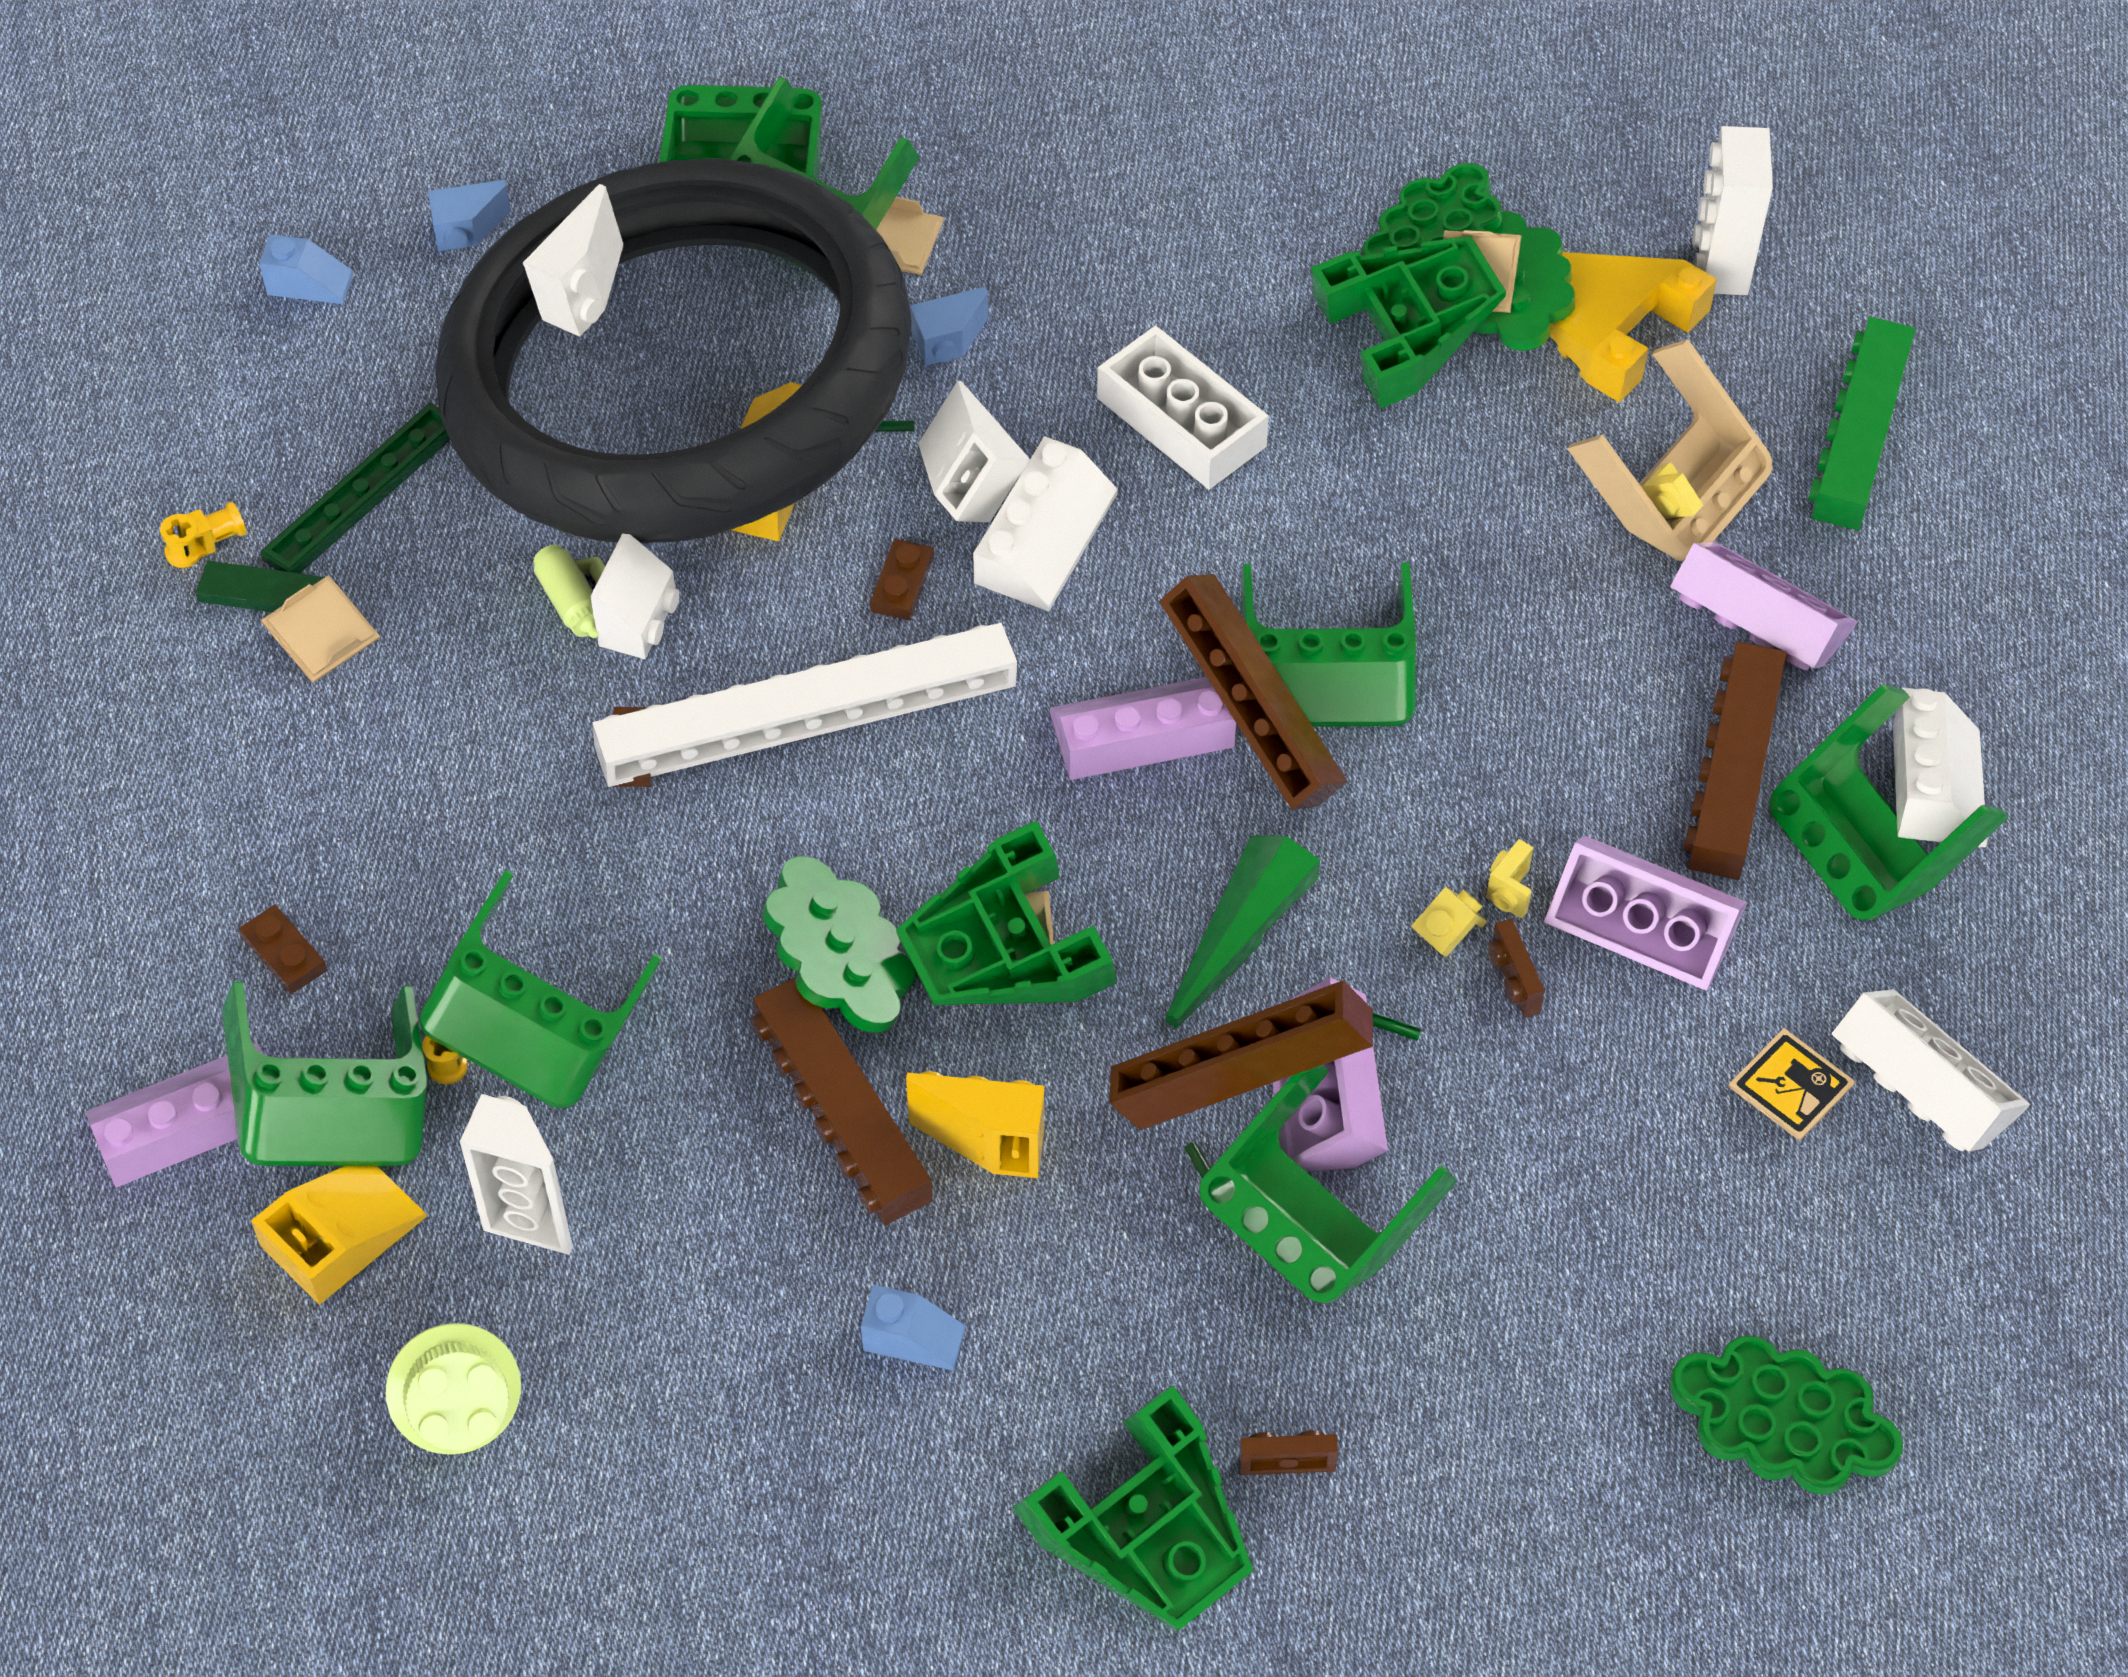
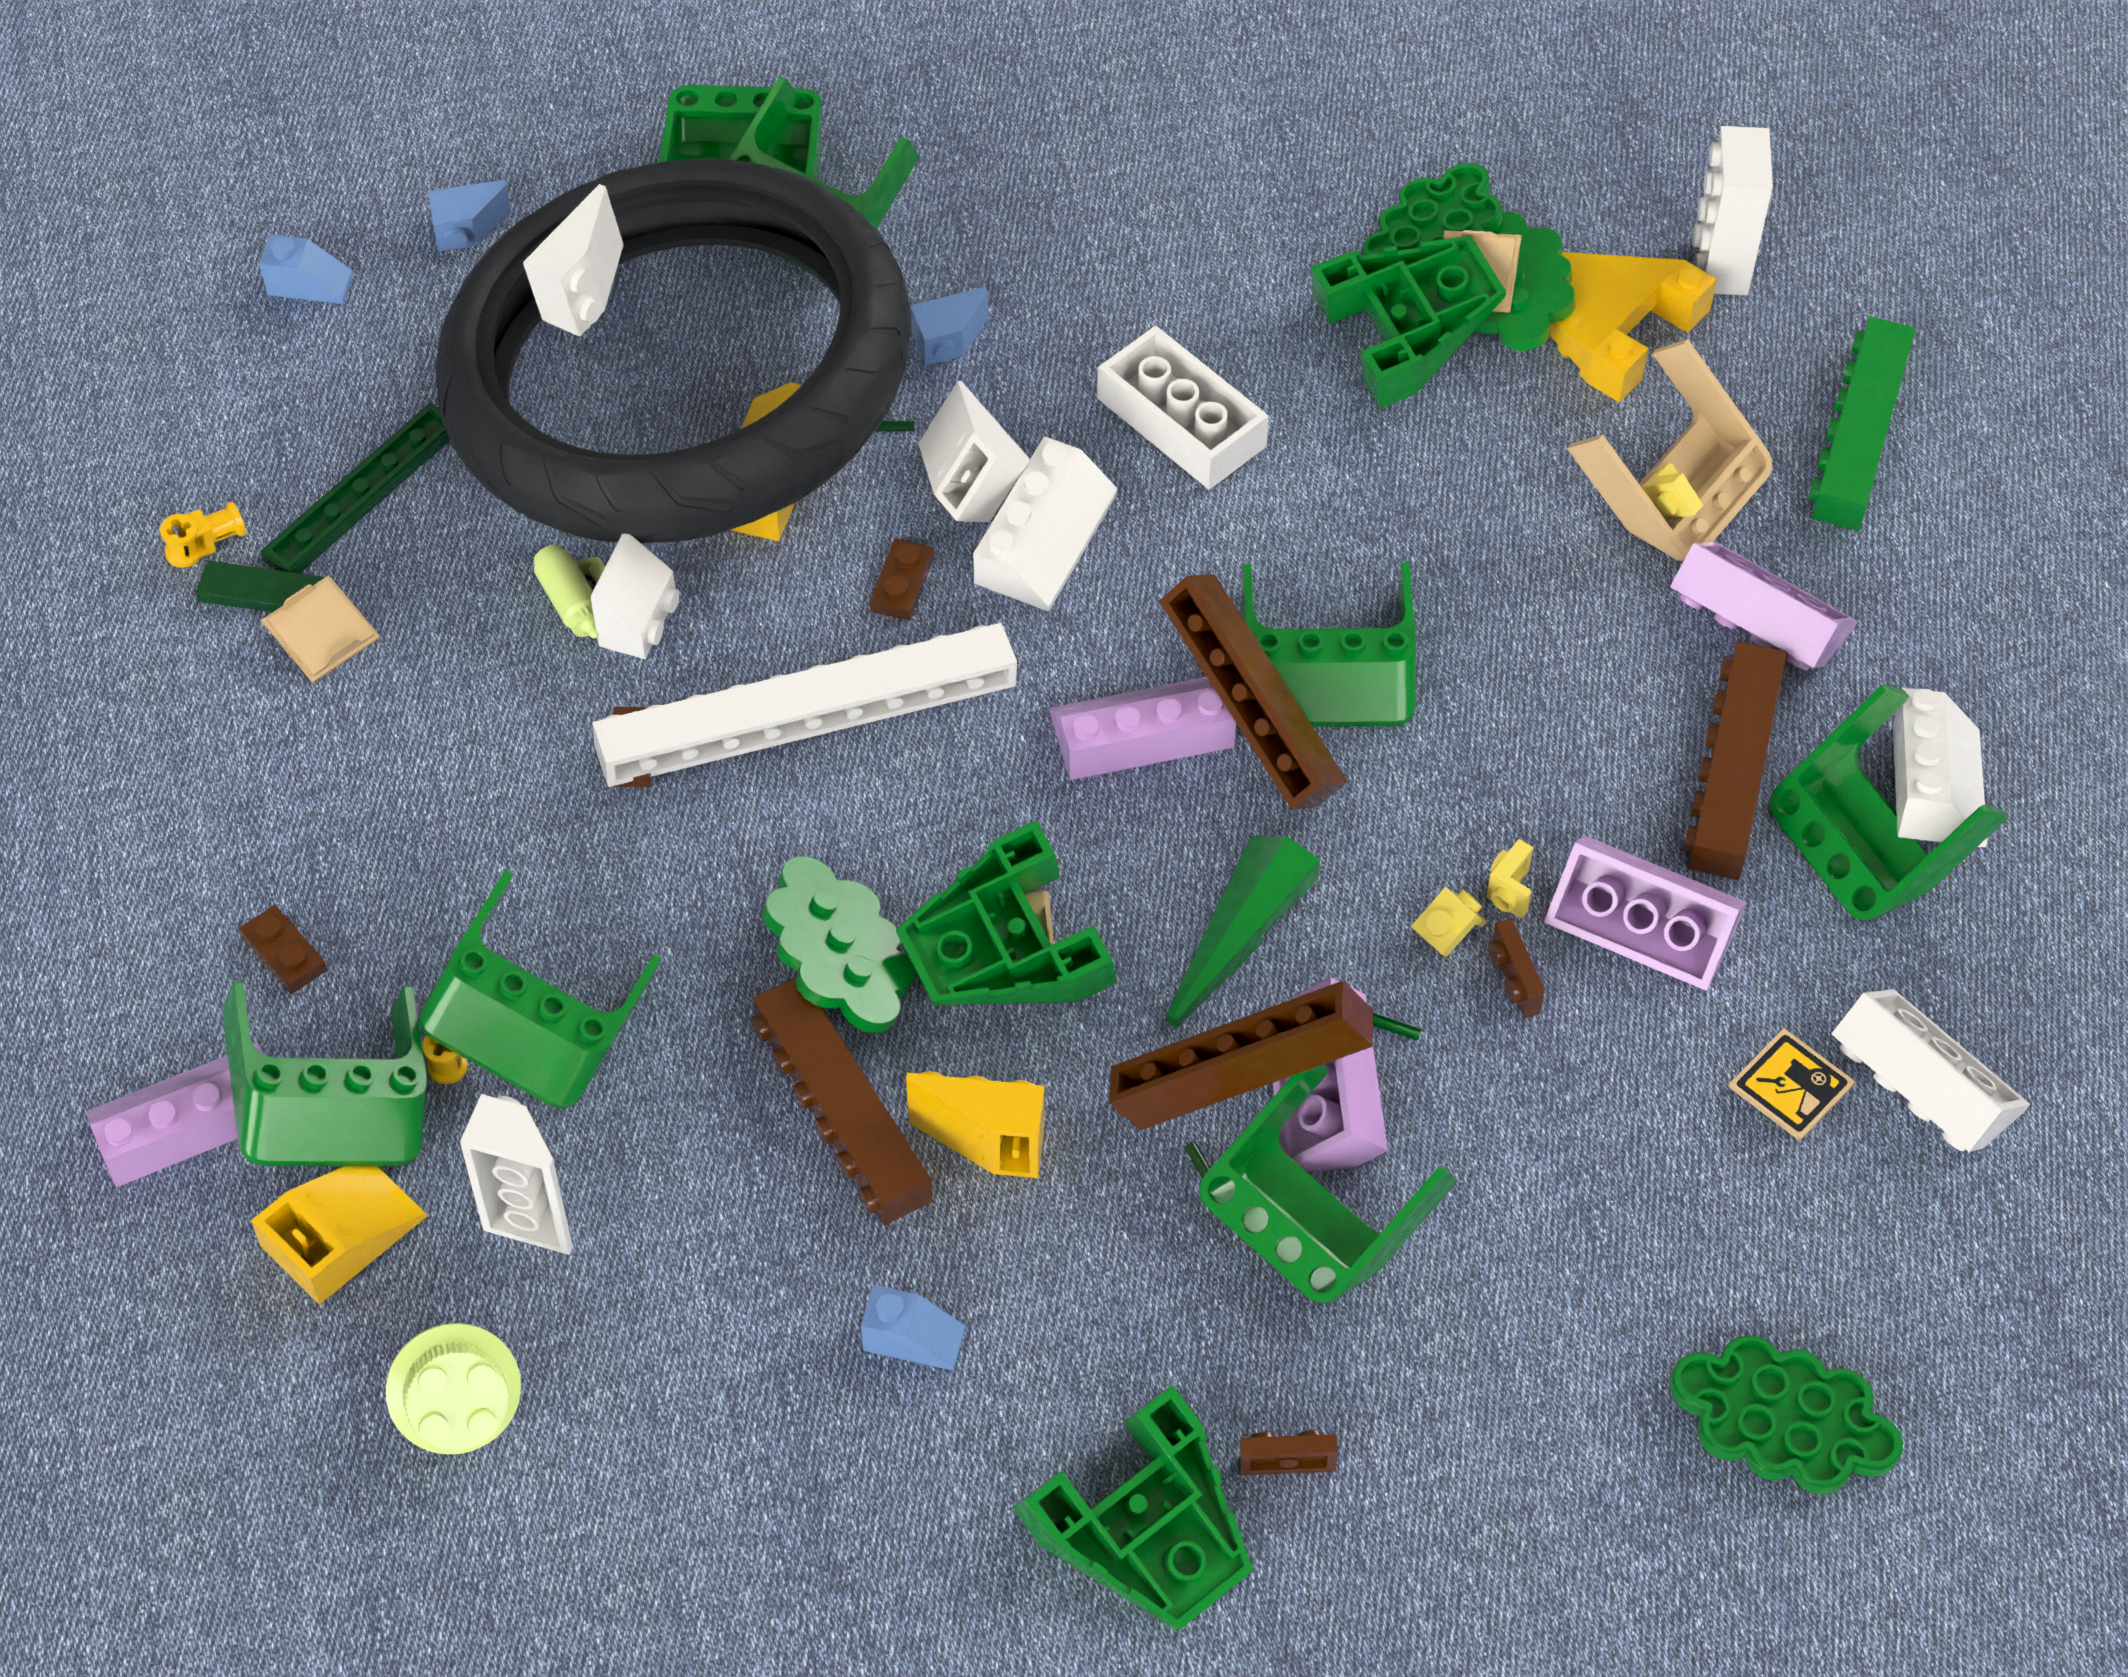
tan piece [876,197,944,275] -> none

